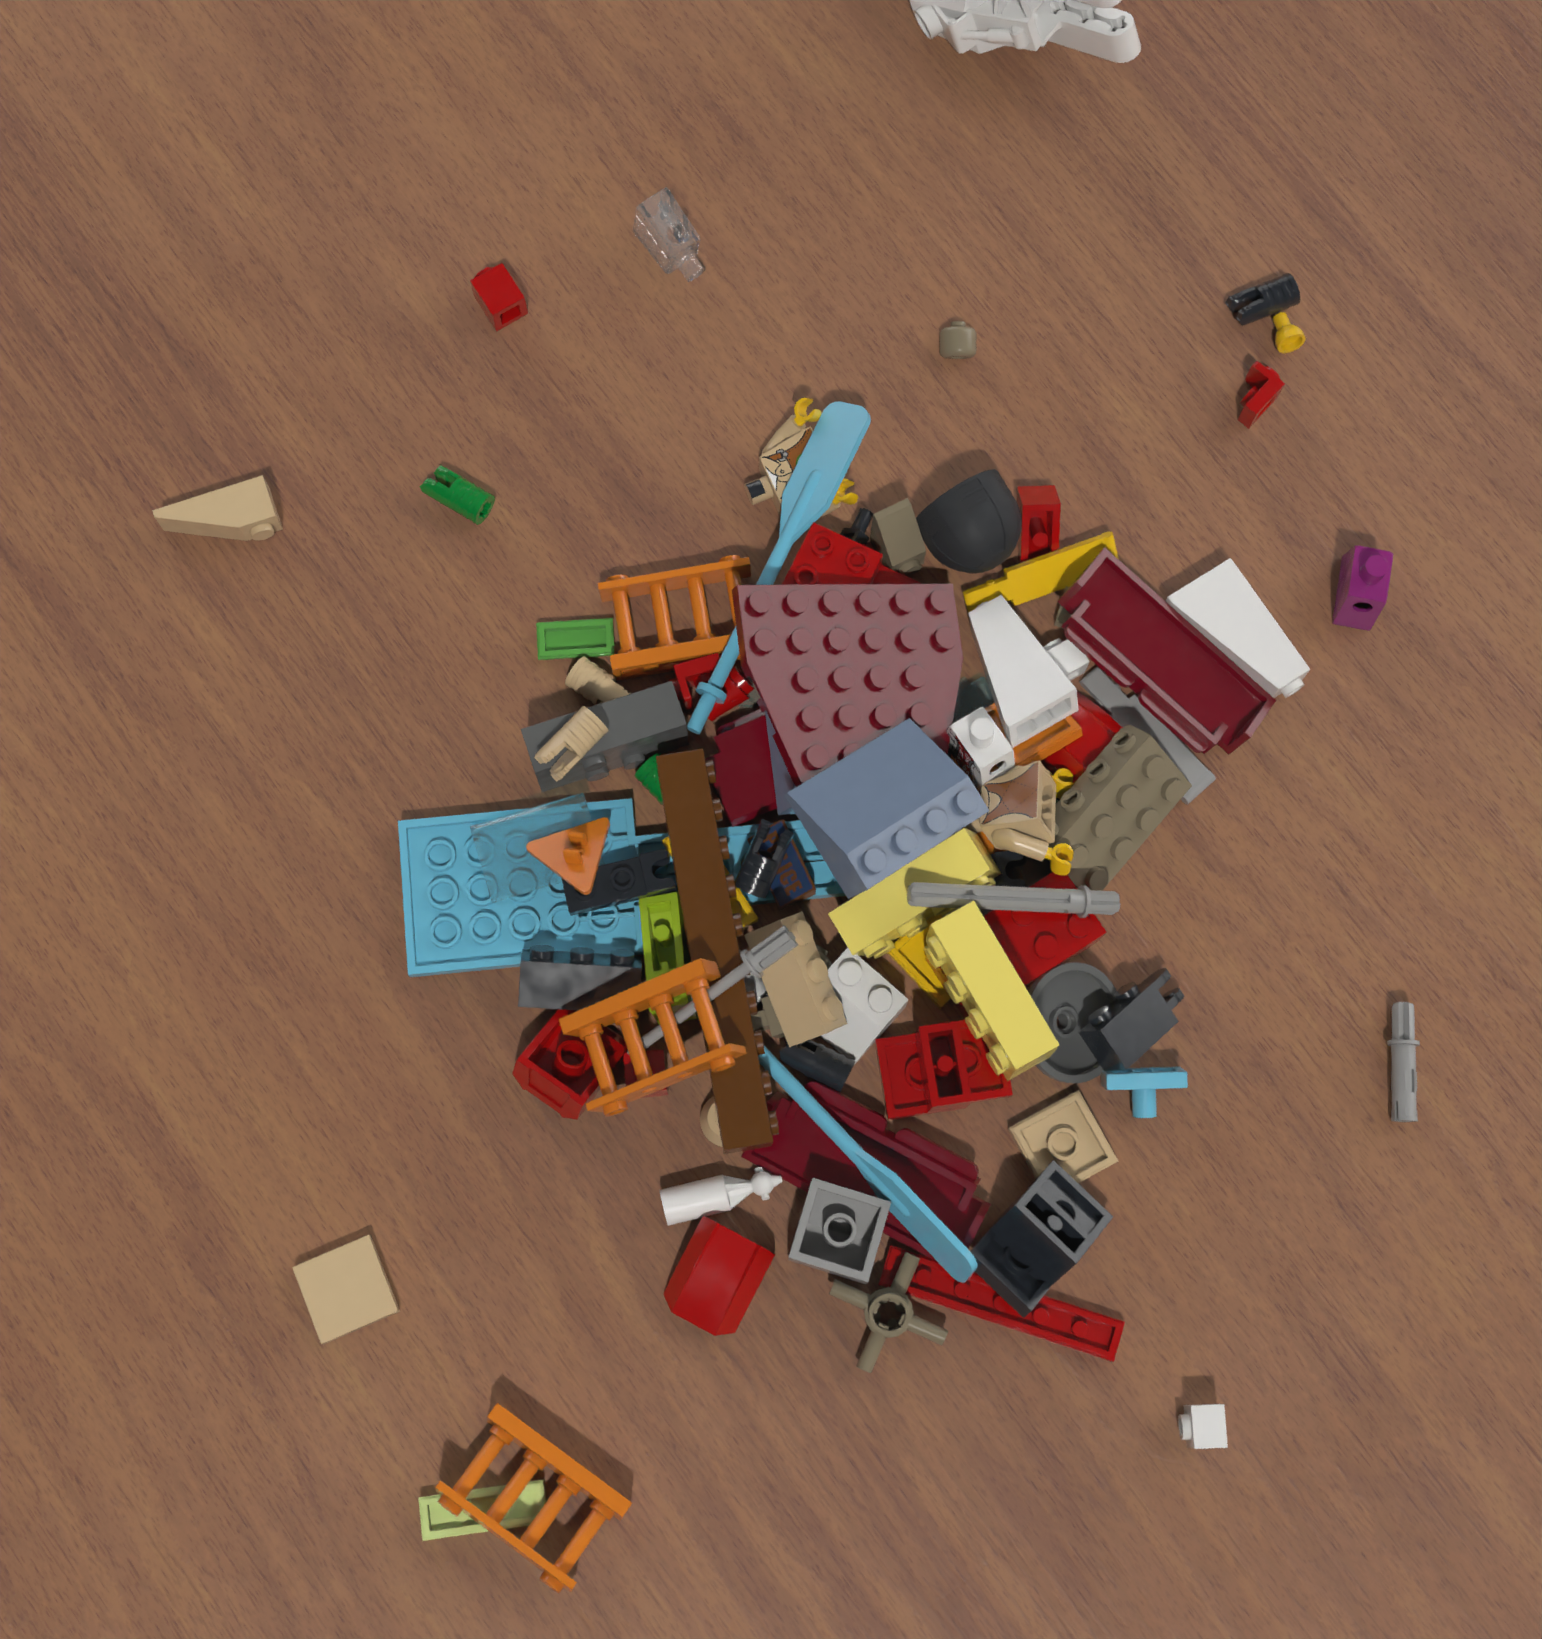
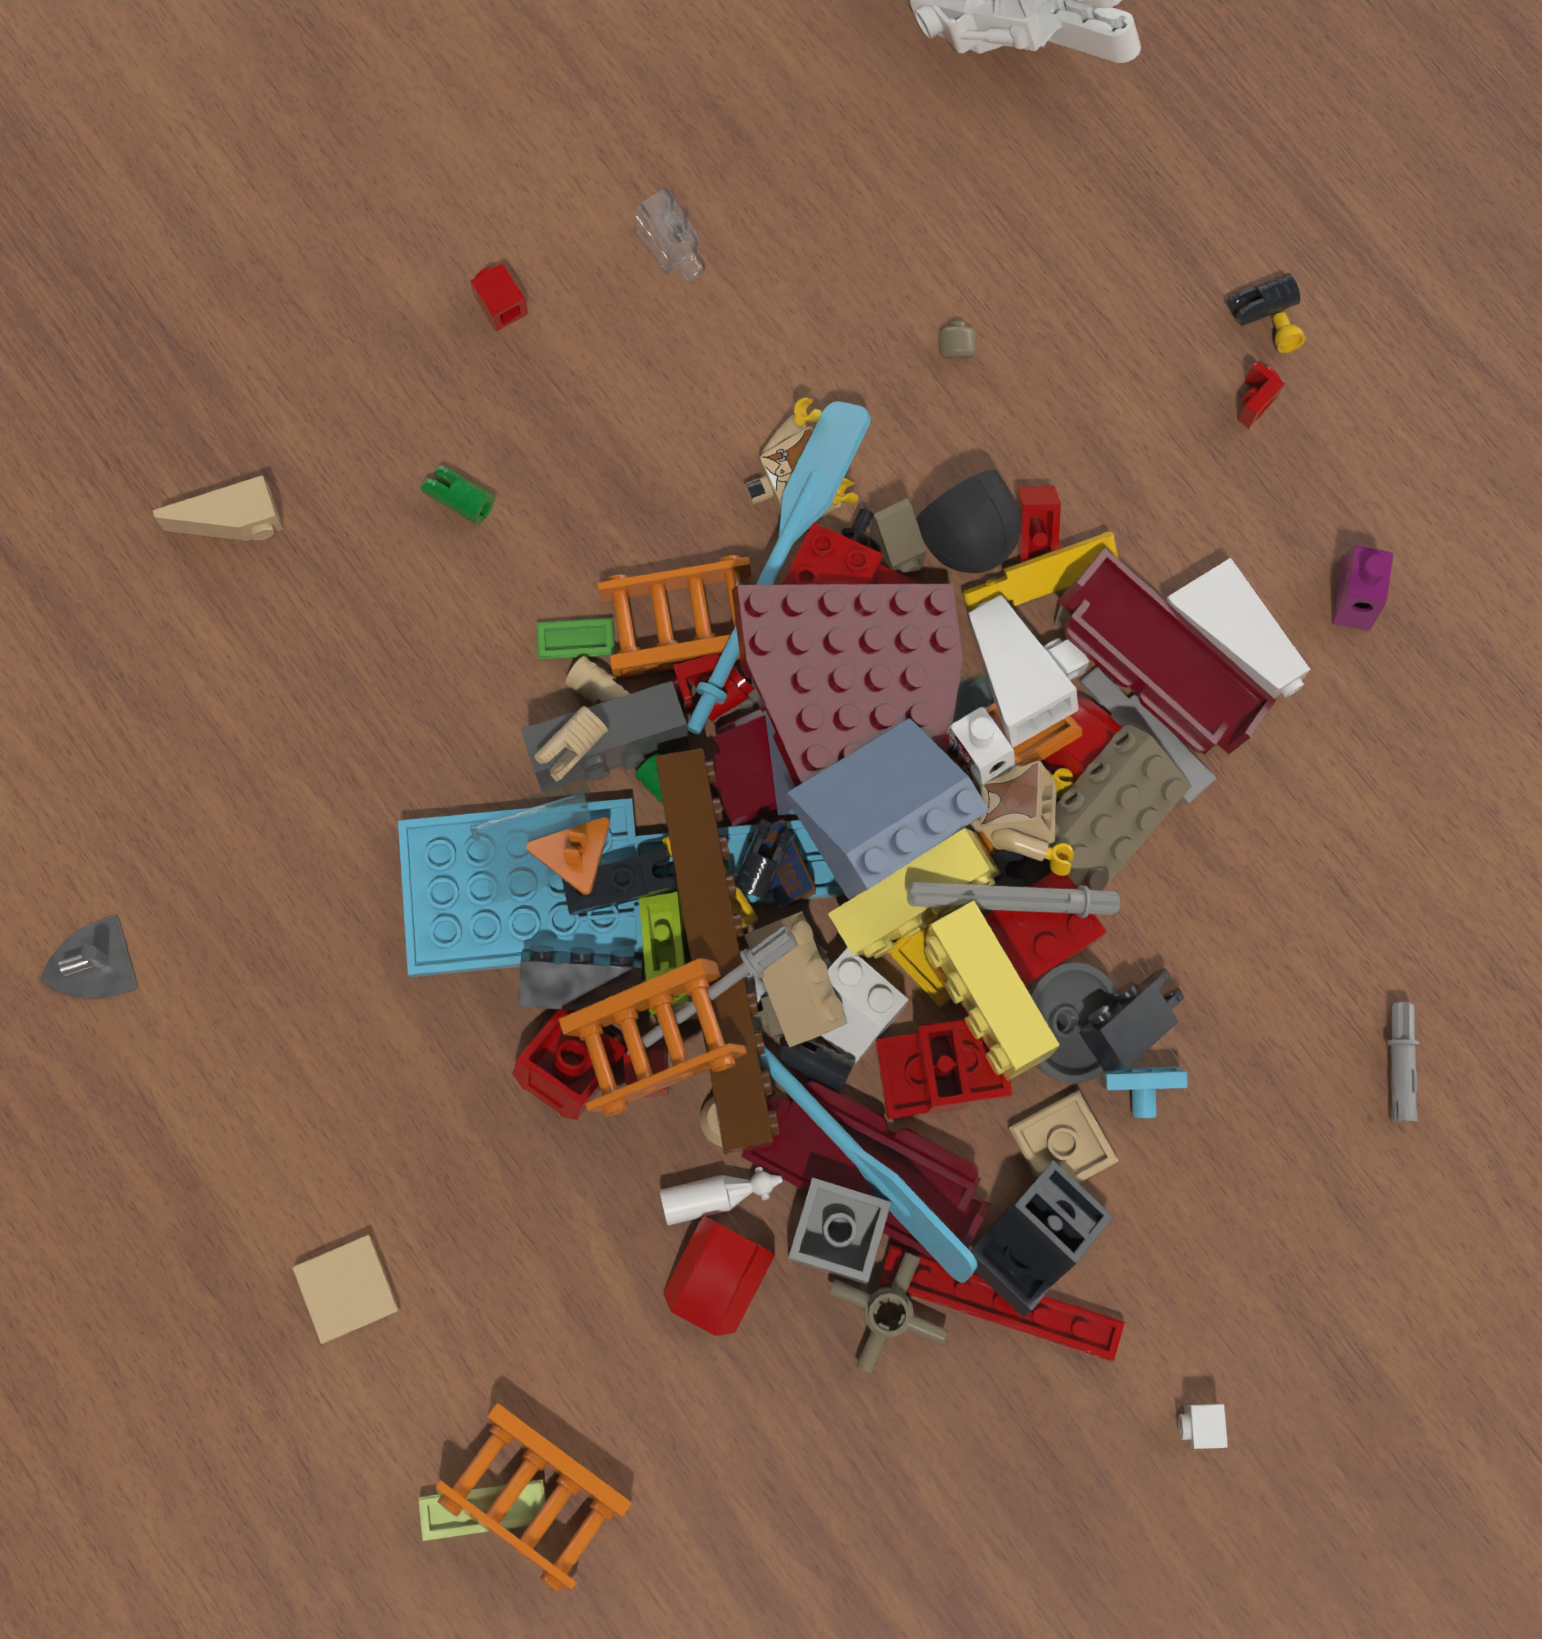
none -> flat silver shield [39,915,139,999]

